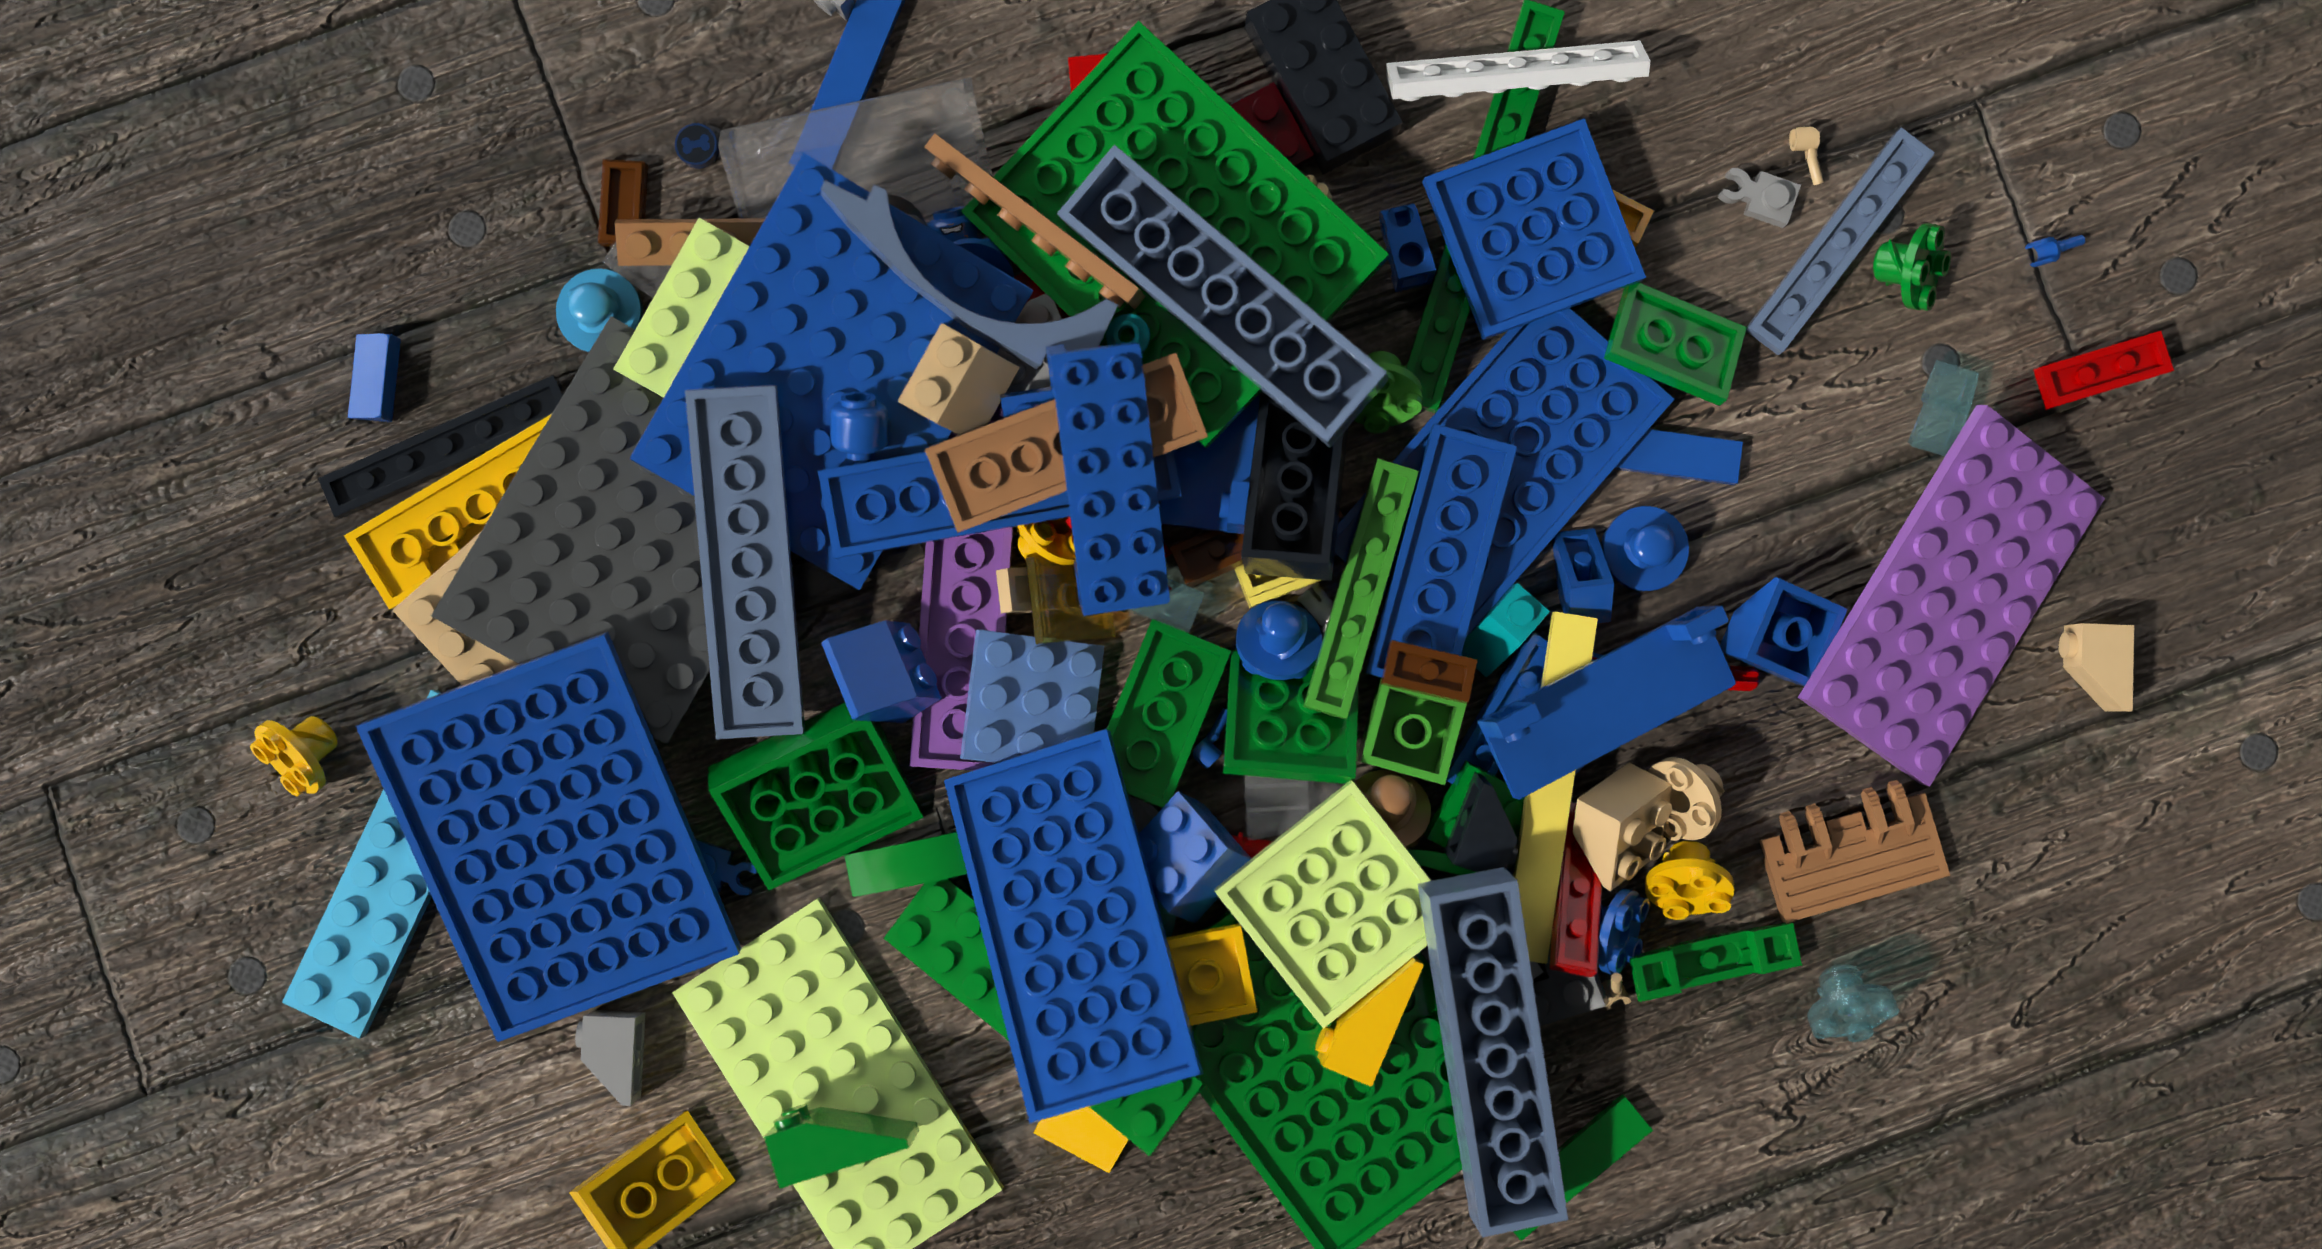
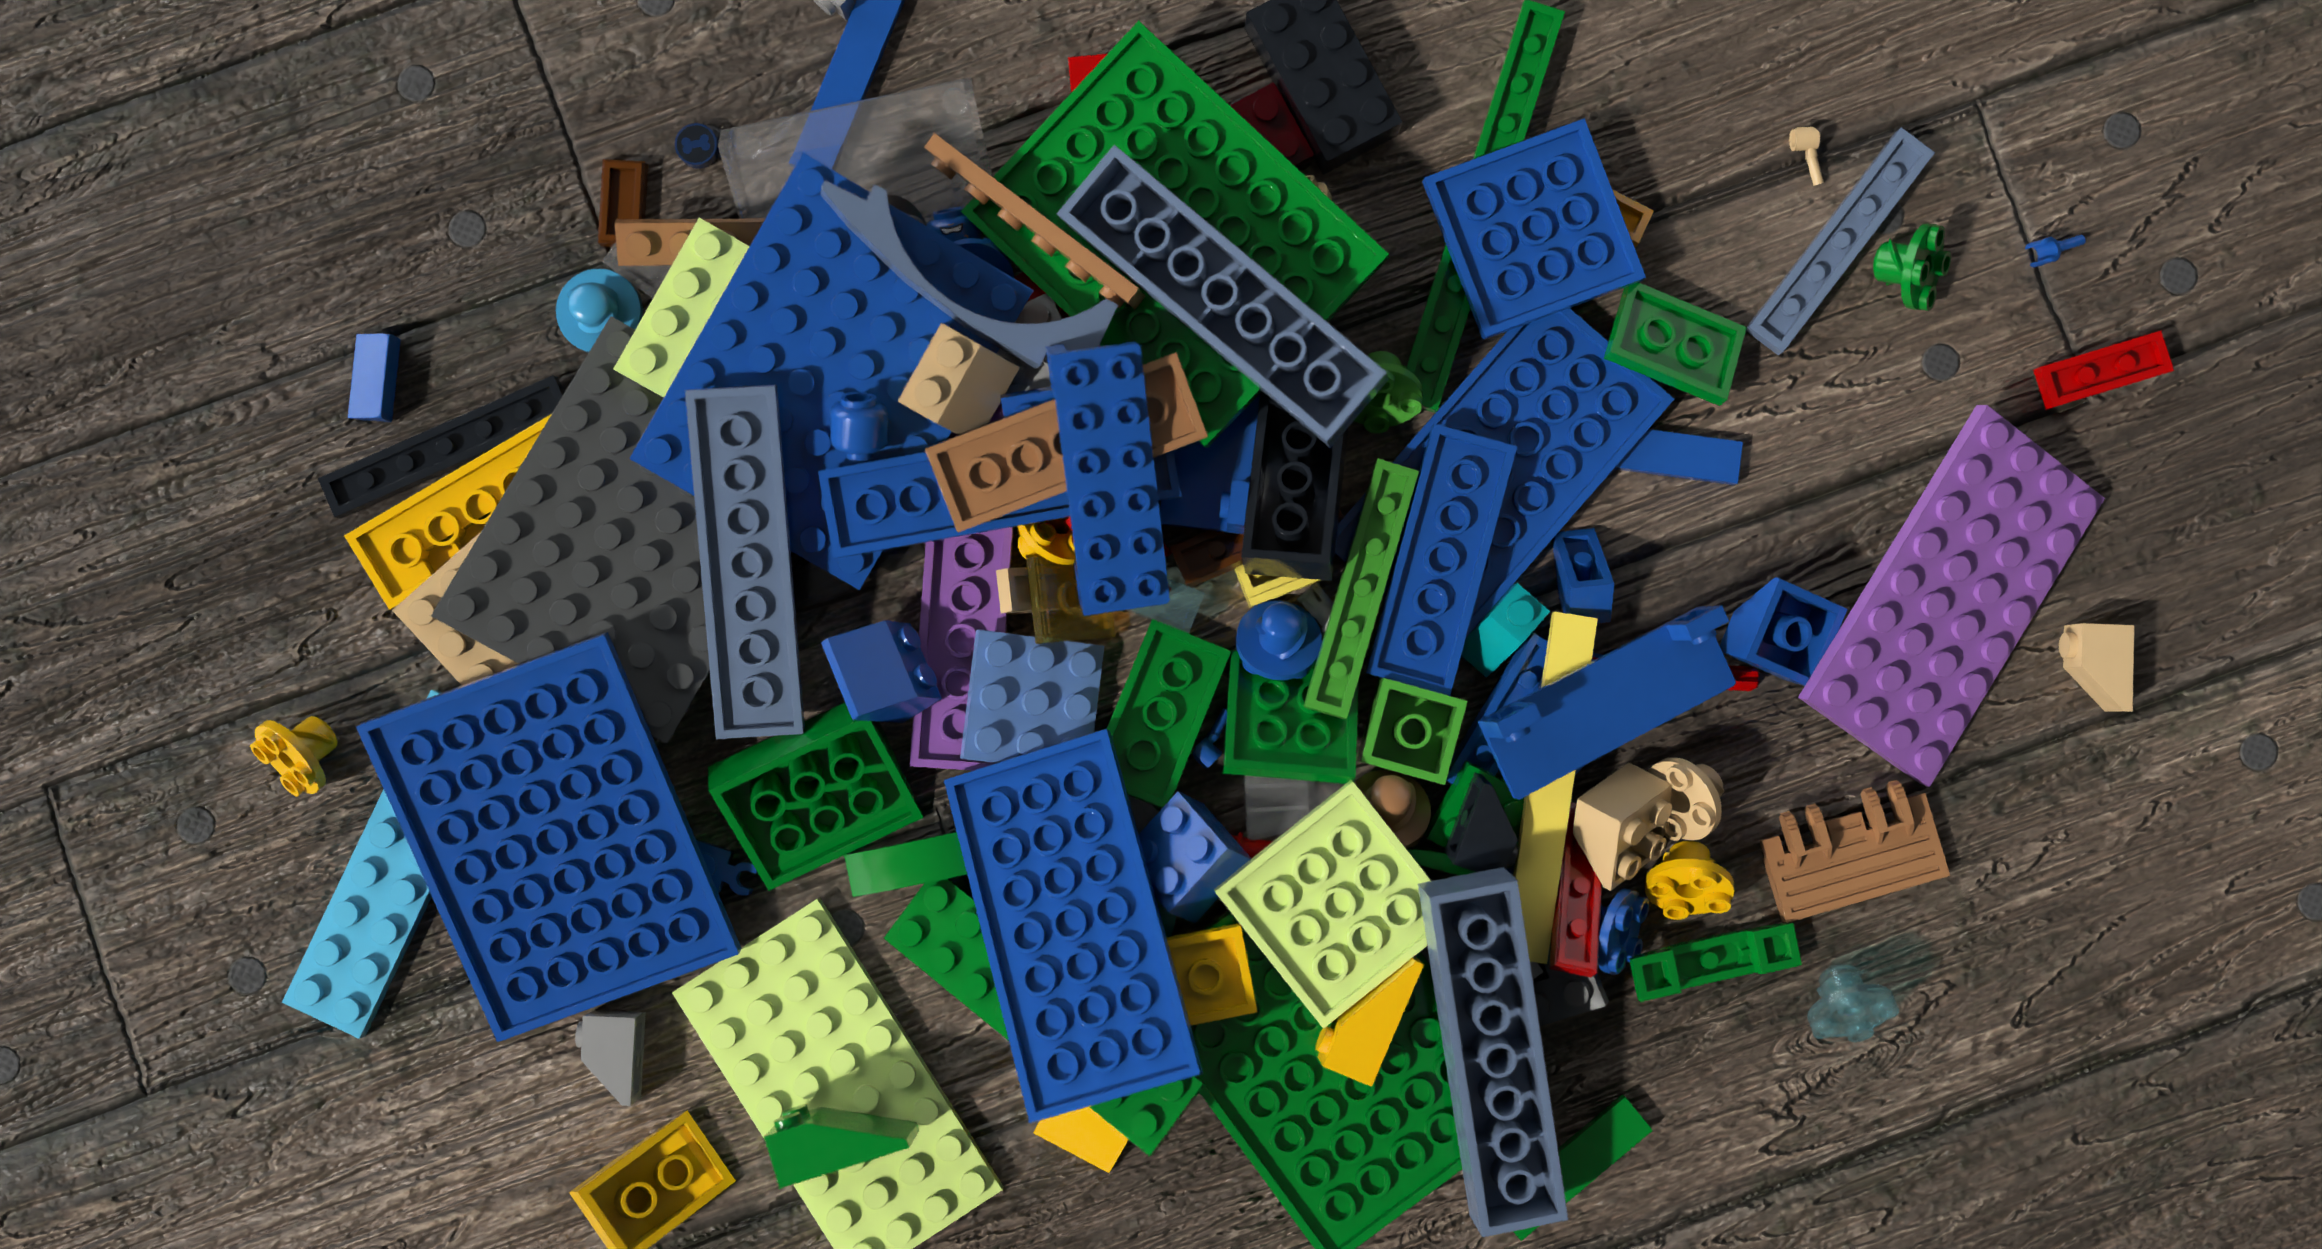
teal plate [1106,314,1150,354] -> none
blue leg [1379,203,1436,292] -> none
reddish brown plate [1381,640,1477,704] -> none
white plate [1386,40,1650,101] -> none
blue plate [1601,506,1689,591] -> none
tan hand [1602,973,1631,1010] -> none
light grey plate [1718,168,1801,228] -> none
clear light blue slope [1908,360,1979,456] -> none

